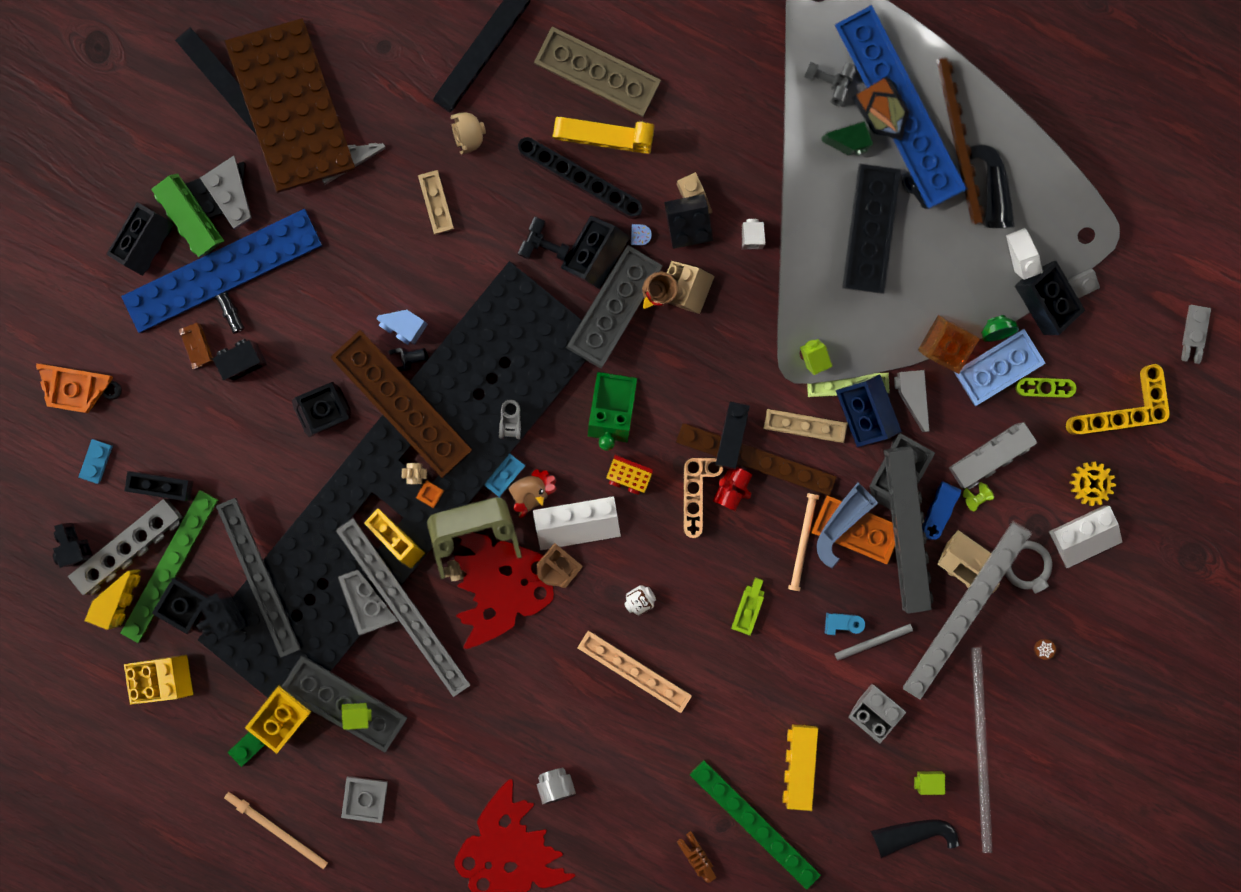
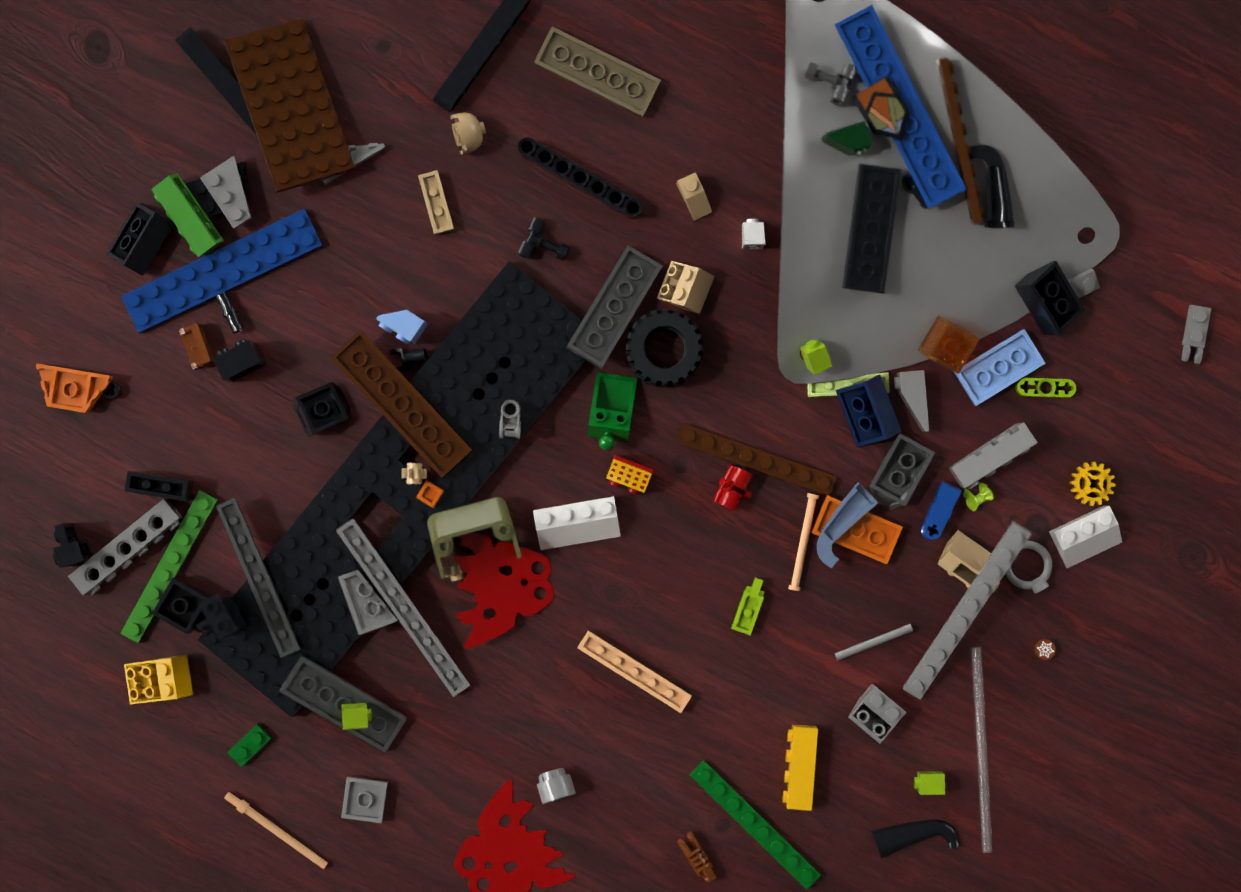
dark azure plate [78,439,113,484] -> none
yellow slope [85,569,141,630] -> none
yellow slope [245,686,311,754] -> none
yellow slope [364,509,425,568] -> none
dark azure plate [484,453,525,497] -> none
medium nougat piece [508,469,556,518] -> none
medium nougat slope [537,543,583,588] -> none
yellow beam [552,117,654,154] -> none
black slope [560,215,630,290] -> none
white head [624,585,656,616] -> none
light blue tile [631,224,652,246] -> none
medium nougat piece [642,271,677,309] -> none
black brick [664,194,713,249] -> none
light nougat beam [684,458,723,538] -> none
black slope [715,401,750,470] -> none
tan tile [764,409,848,443] -> none
dark azure leg [825,613,865,635] -> none
dark grey brick [884,446,933,614] -> none
green piece [981,315,1019,342] -> none
white slope [1006,228,1043,280] -> none
yellow beam [1066,364,1169,435] -> none
none -> black tyre [626,309,704,388]

